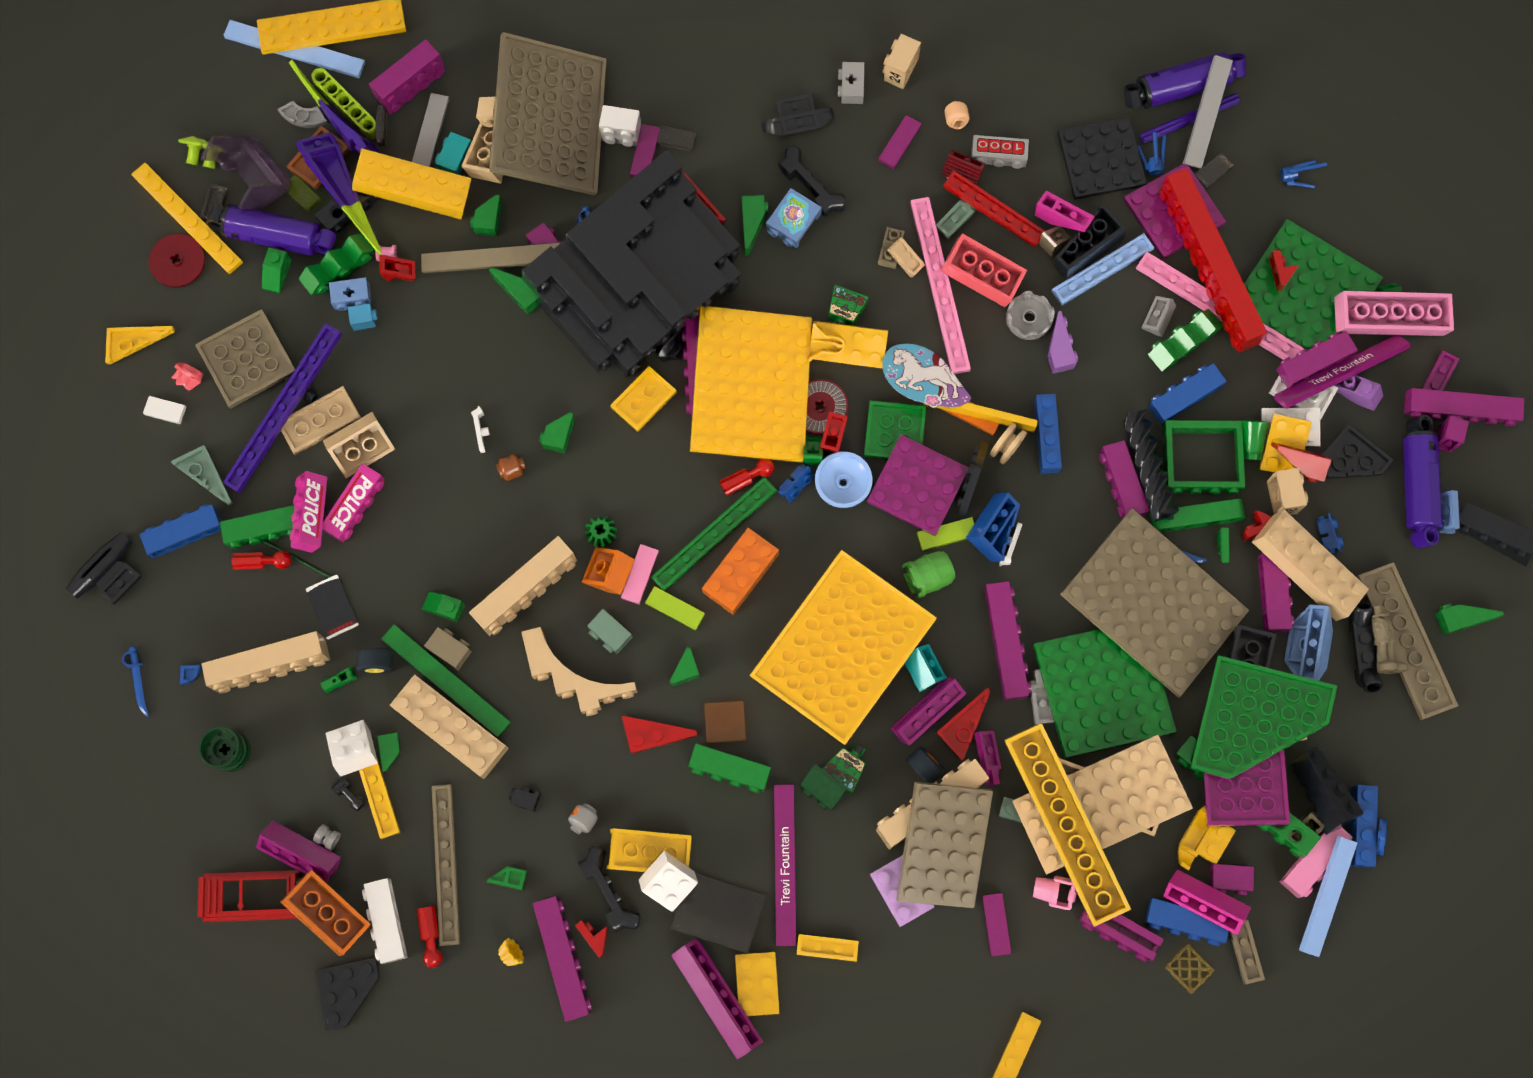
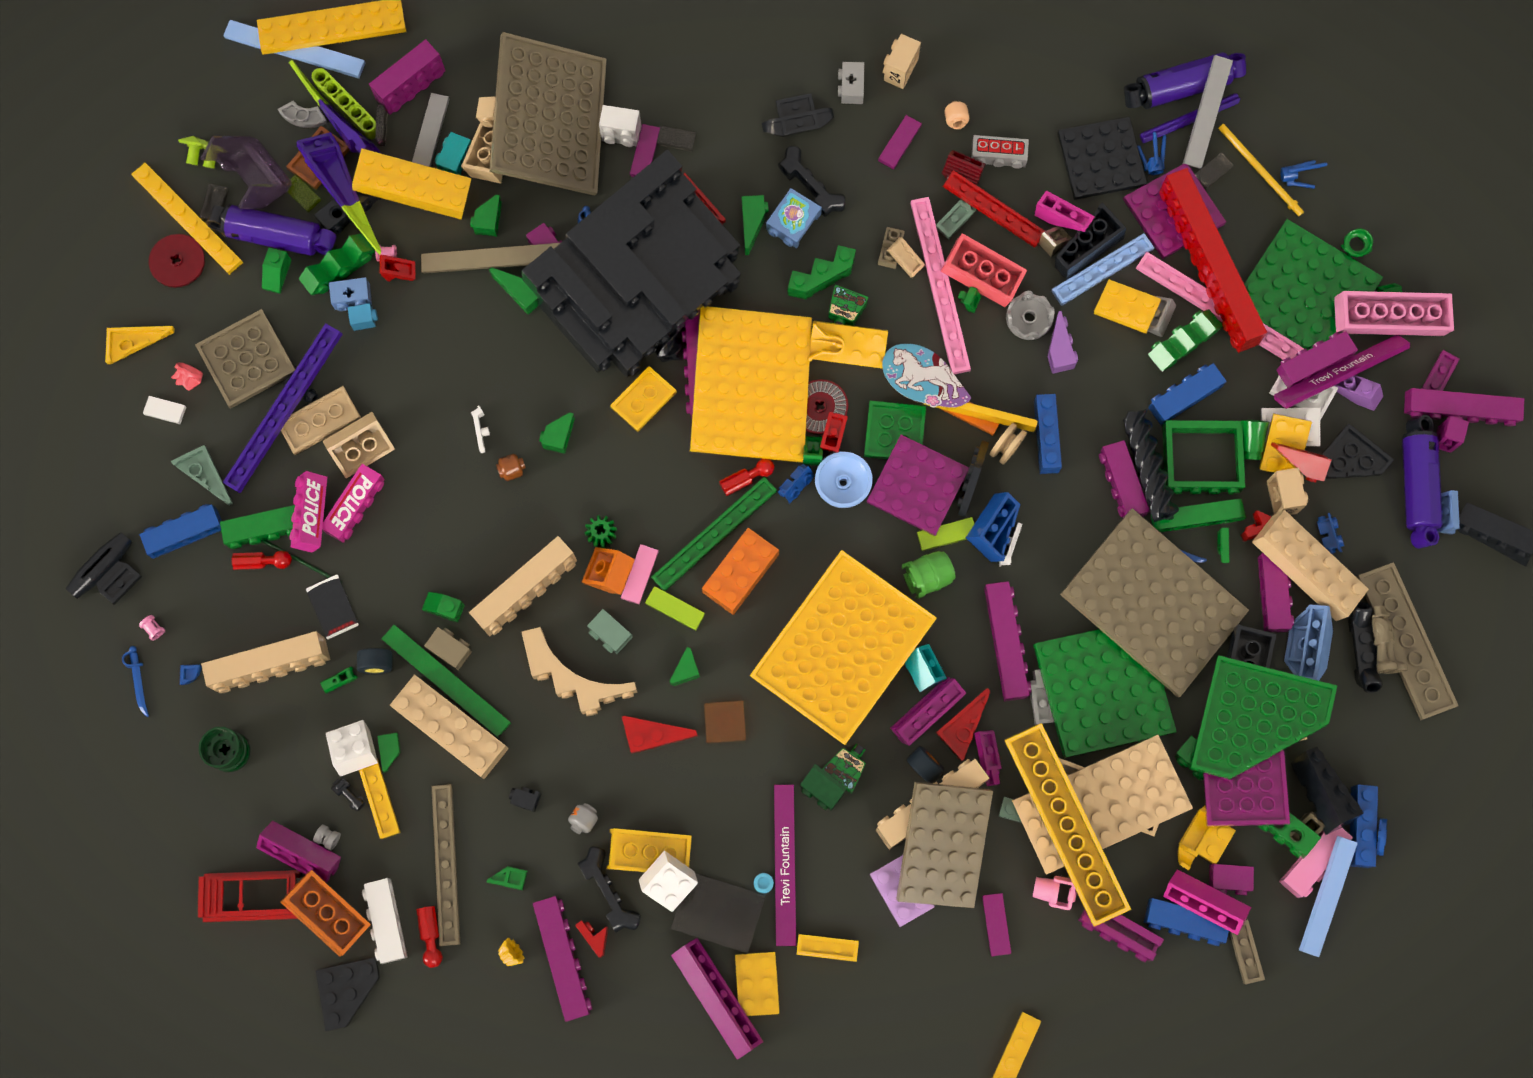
green brick [689,744,771,794] -> none
clear yellow window [1165,944,1214,994] -> none
red slope [1268,250,1299,292] -> none
green slope [1435,603,1504,635] -> none
none -> bright pink bush [139,615,165,641]
none -> medium azure tile [754,873,774,894]
none -> green brick [788,245,856,300]
none -> green tile [958,287,981,313]
none -> yellow plate [1094,280,1161,334]
none -> yellow bar [1218,124,1304,217]
none -> green piece [1340,228,1373,257]

